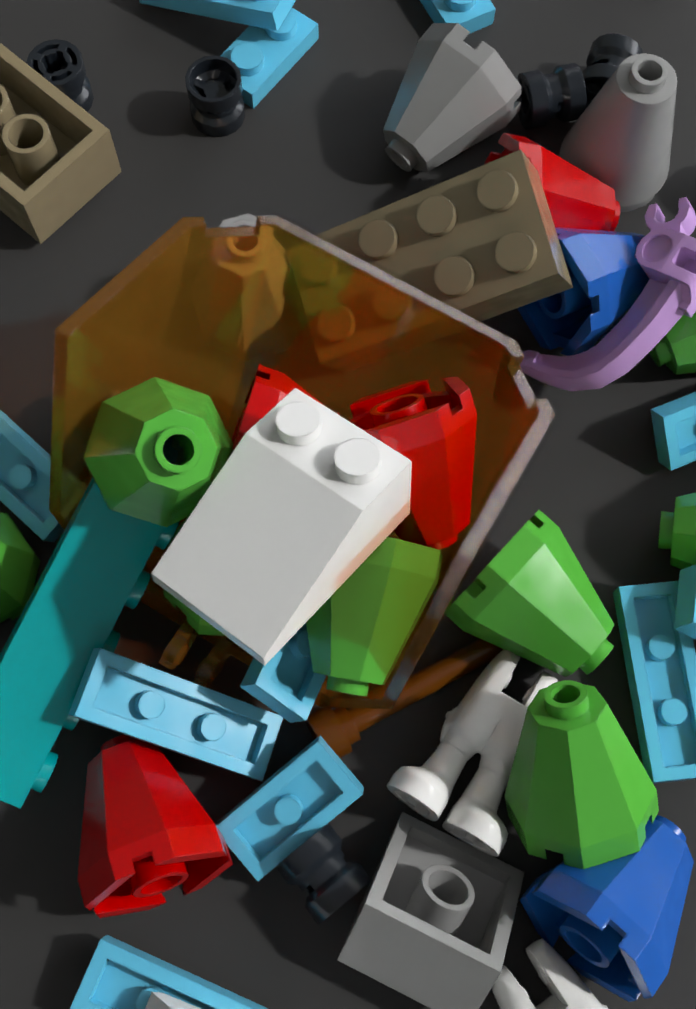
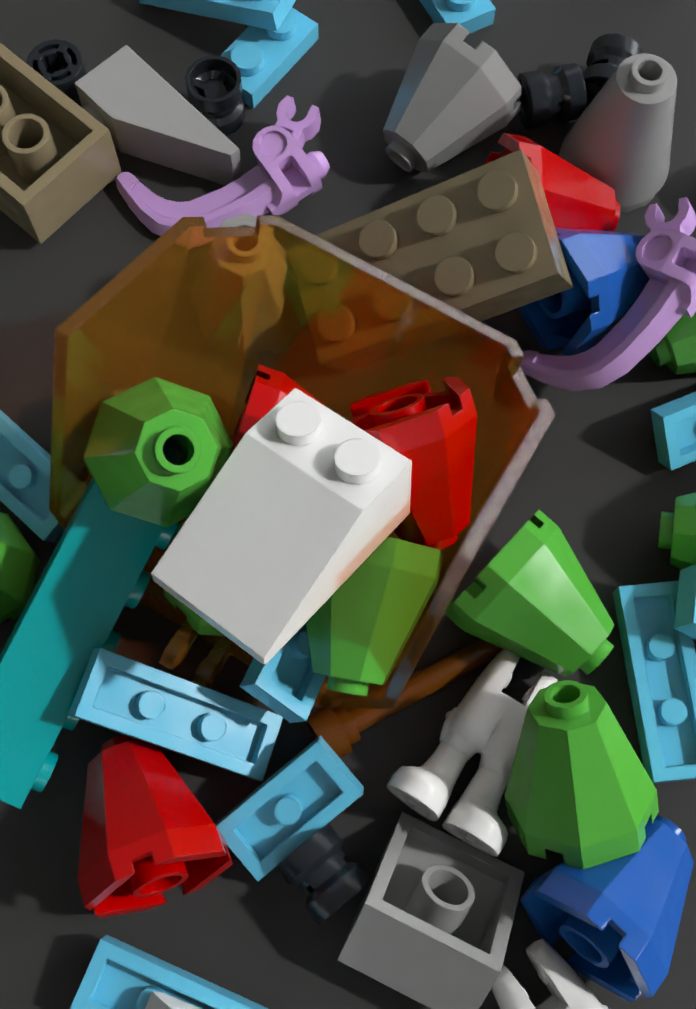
none -> light grey slope [75,45,242,186]
none -> lavender piece [116,95,330,243]

